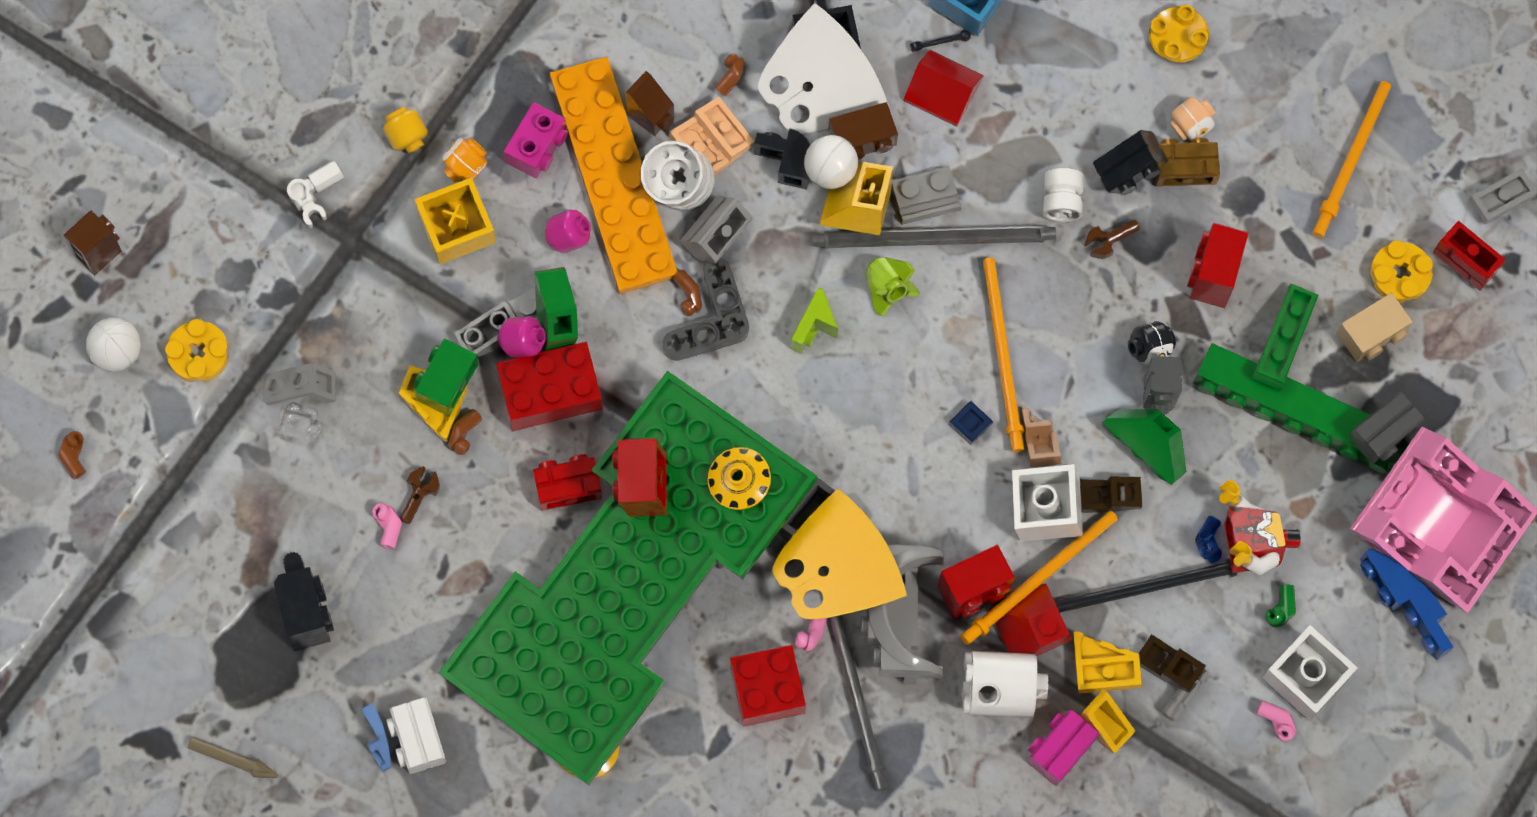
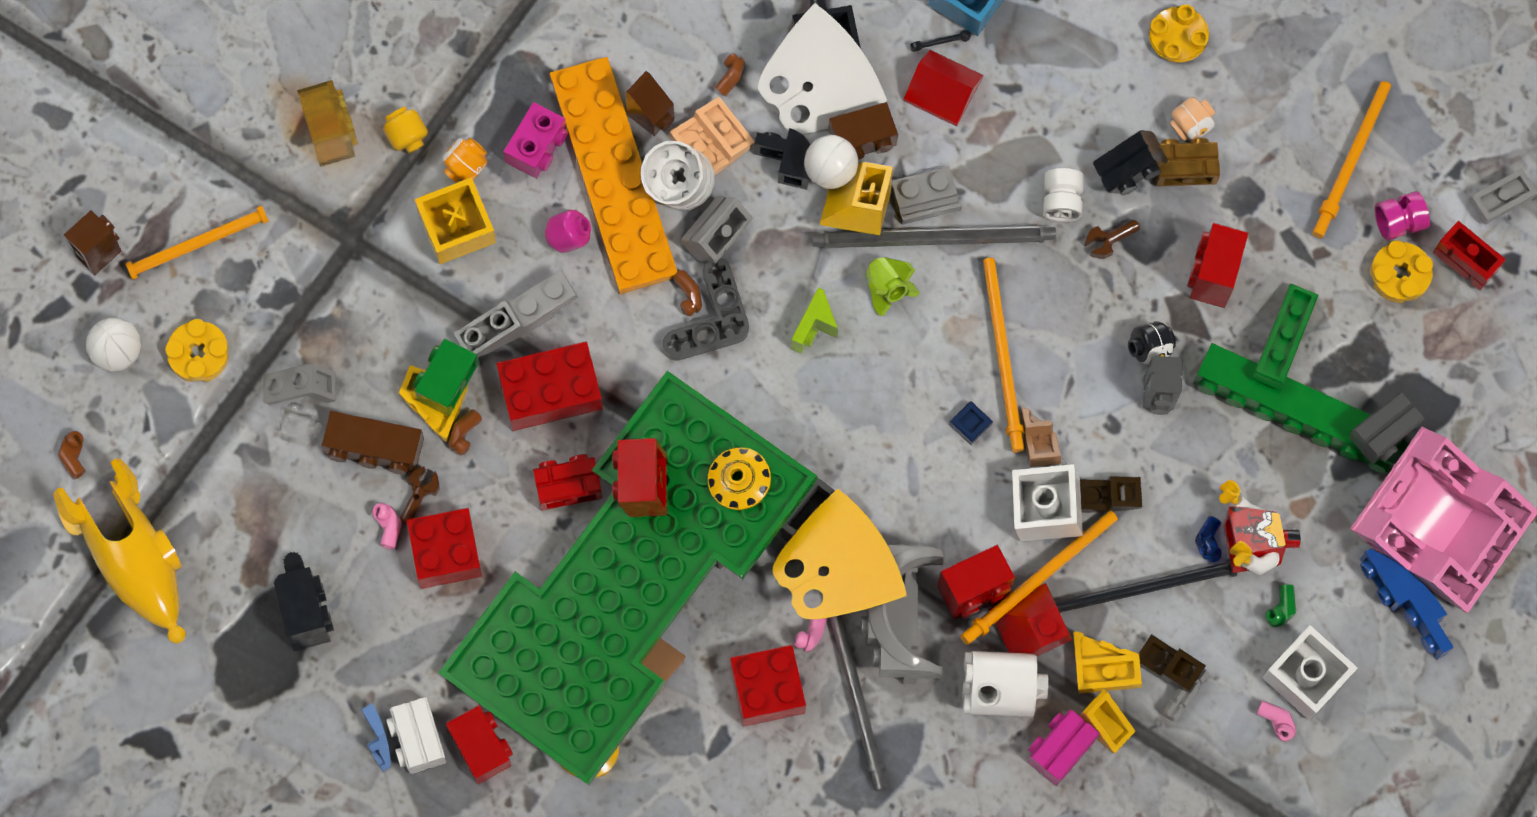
dark tan piece [188,737,278,778] -> none
white bar [287,160,344,229] -> none
dark pink head [498,316,546,357] -> none
green slope [534,267,578,353] -> none
green slope [1102,409,1187,485] -> none
tan brick [1336,292,1413,362] -> none
none -> yellow piece [53,458,186,644]
none -> light orange bar [125,205,269,280]
none -> clear yellow brick [297,80,358,167]
none -> reddish brown brick [321,411,424,475]
none -> red brick [406,508,482,589]
none -> red brick [445,705,513,784]
none -> medium nougat slope [641,638,686,707]
none -> dark pink wheel [1374,191,1430,241]

